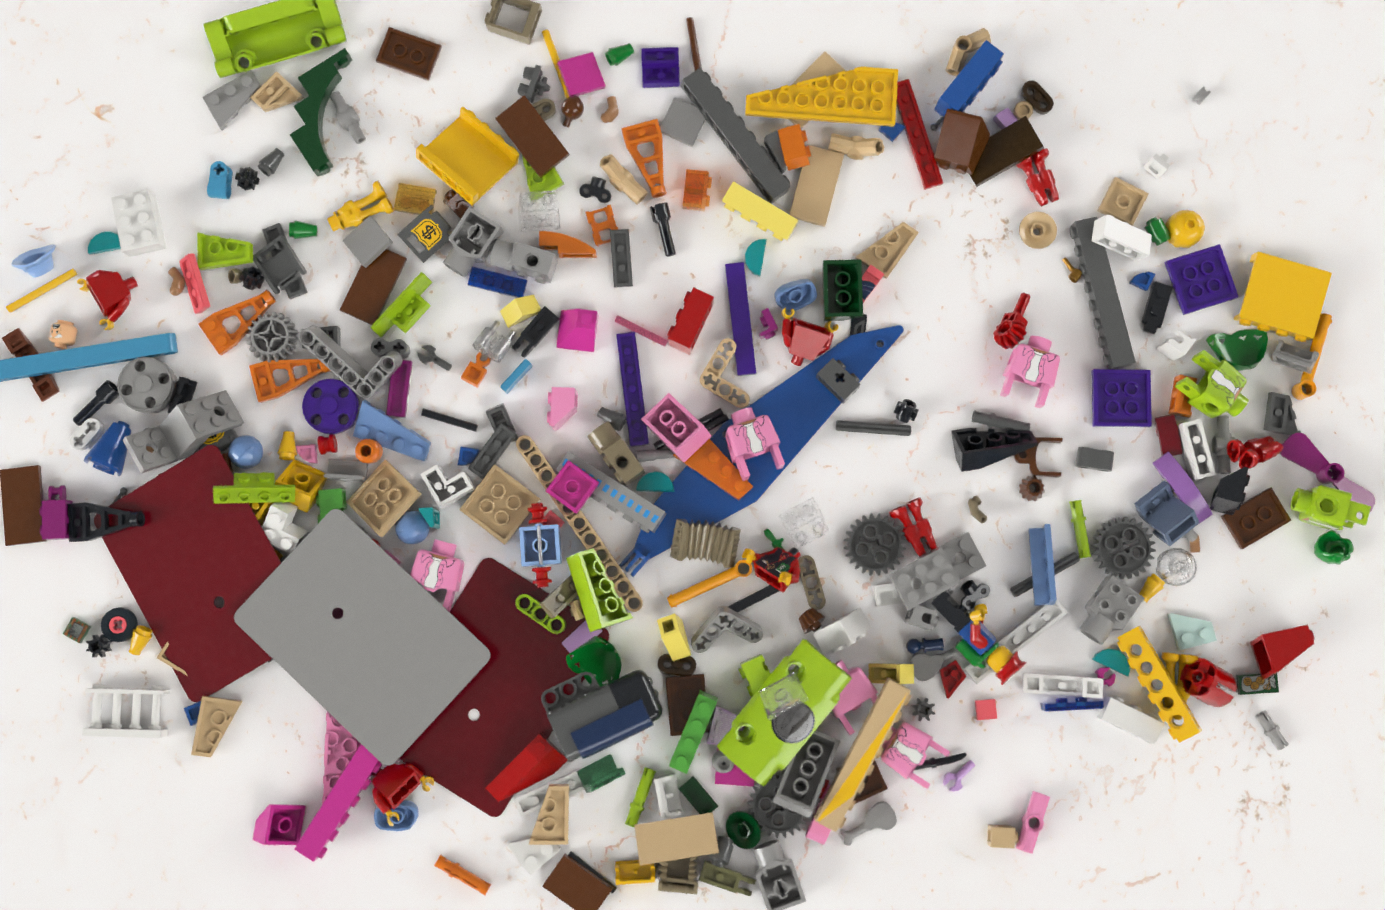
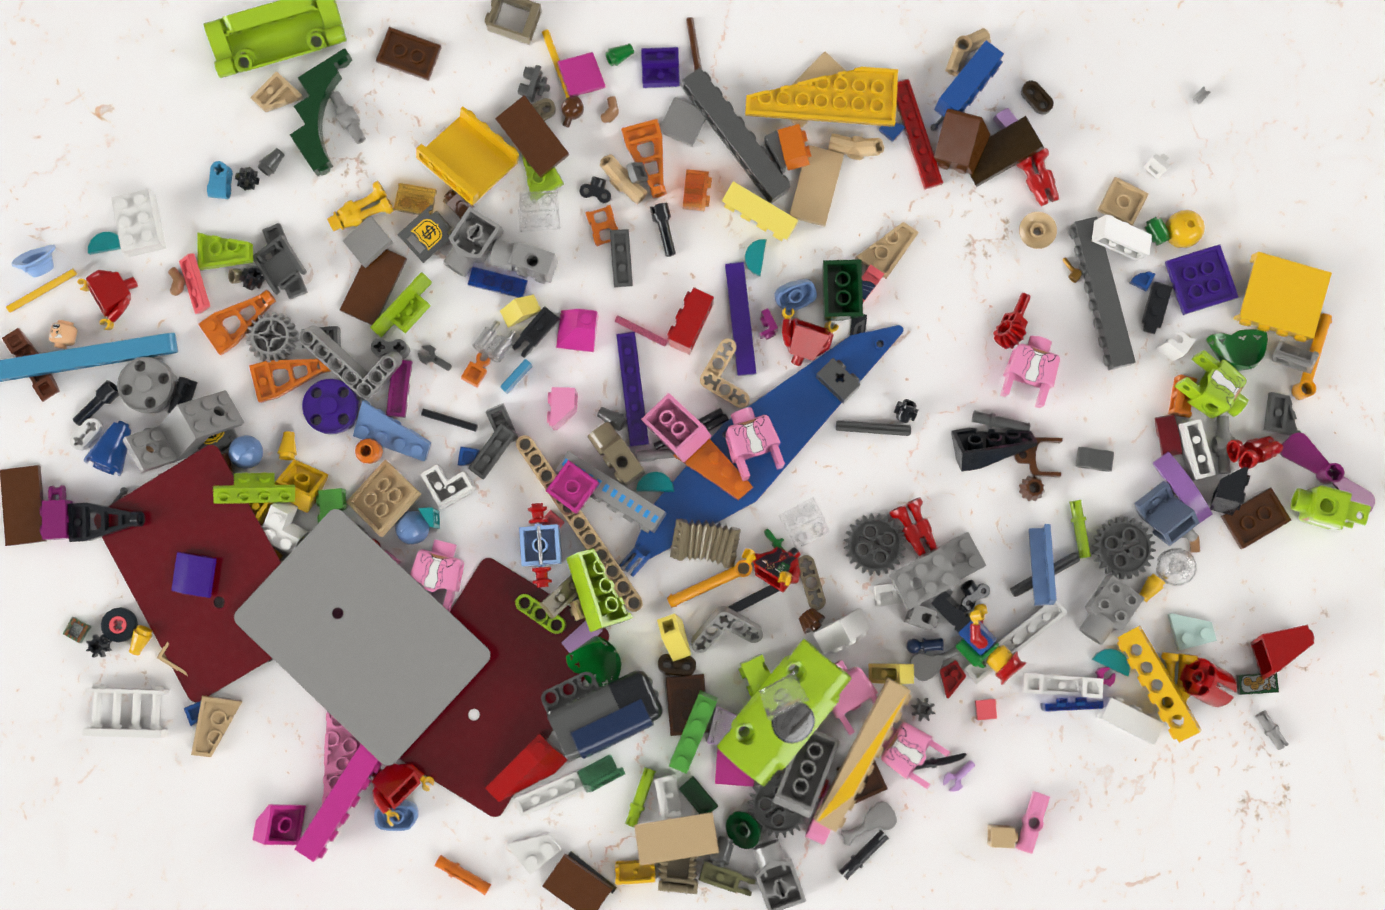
light grey wing [202,70,261,131] -> none
green cone [289,220,317,239] -> none
bright pink tile [296,444,318,464] -> none
red wheel [317,434,338,455] -> none
light grey panel [324,460,368,482] -> none
tan plate [459,464,541,545] -> none
tan wing [529,784,569,845] -> none
orange slope [539,231,597,258] -> none
light grey piece [712,750,734,773] -> none
dark tan arm [968,496,987,524] -> none
tan tile [1013,101,1033,120] -> none
dark purple plate [1091,369,1152,427] -> none
green hair [1314,530,1354,565] -> none
none -> dark purple slope [171,552,216,598]
none -> dark grey plate [626,162,649,183]
none -> black pin [839,829,889,880]

